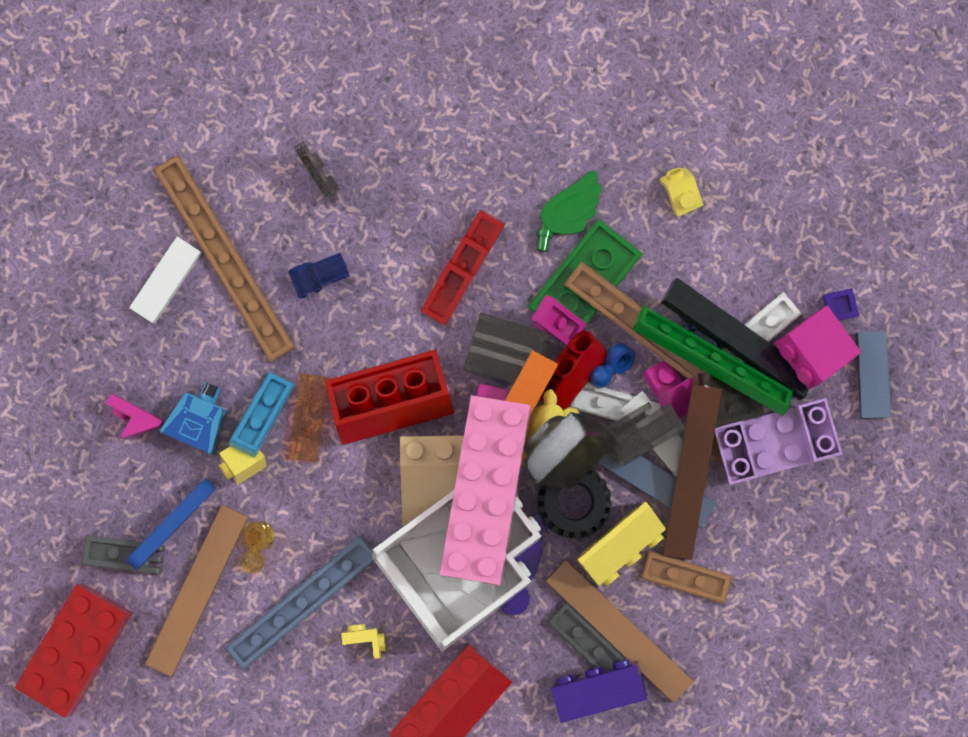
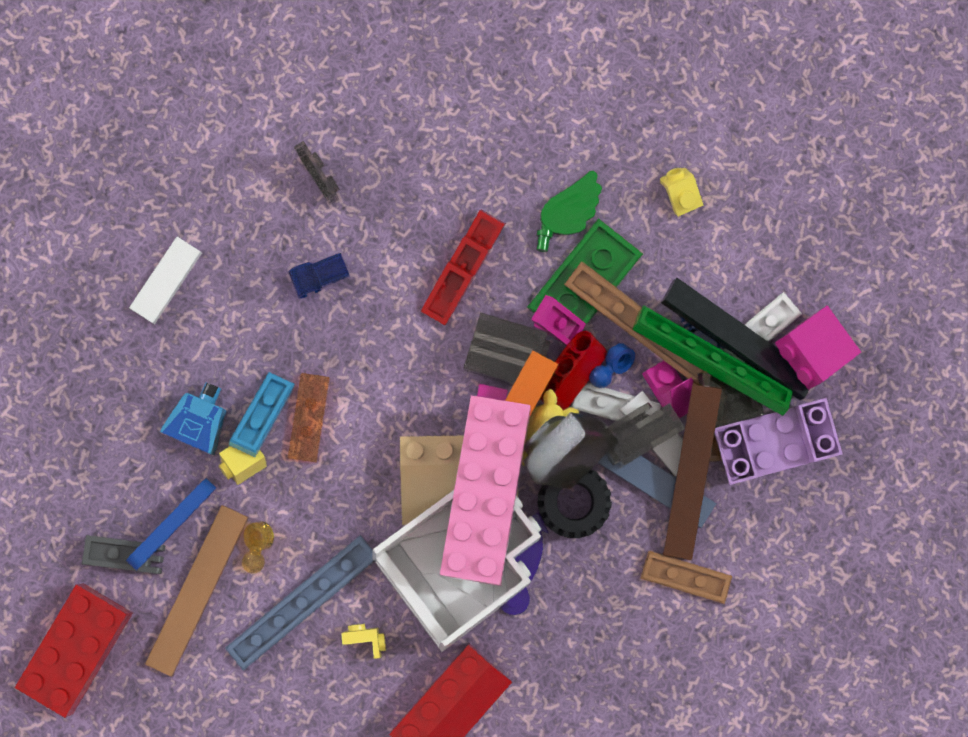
dark pink slope [106,394,165,440] -> none
medium nougat tile [154,155,296,363] -> none
red slope [325,349,454,445] -> none
medium nougat tile [546,560,694,703] -> none
dark grey tile [546,601,627,670] -> none
dark purple brick [551,658,648,723] -> none
light yellow slope [575,502,666,587] -> none
dark purple plate [822,288,859,321] -> none
sand blue tile [856,331,891,419] -> none

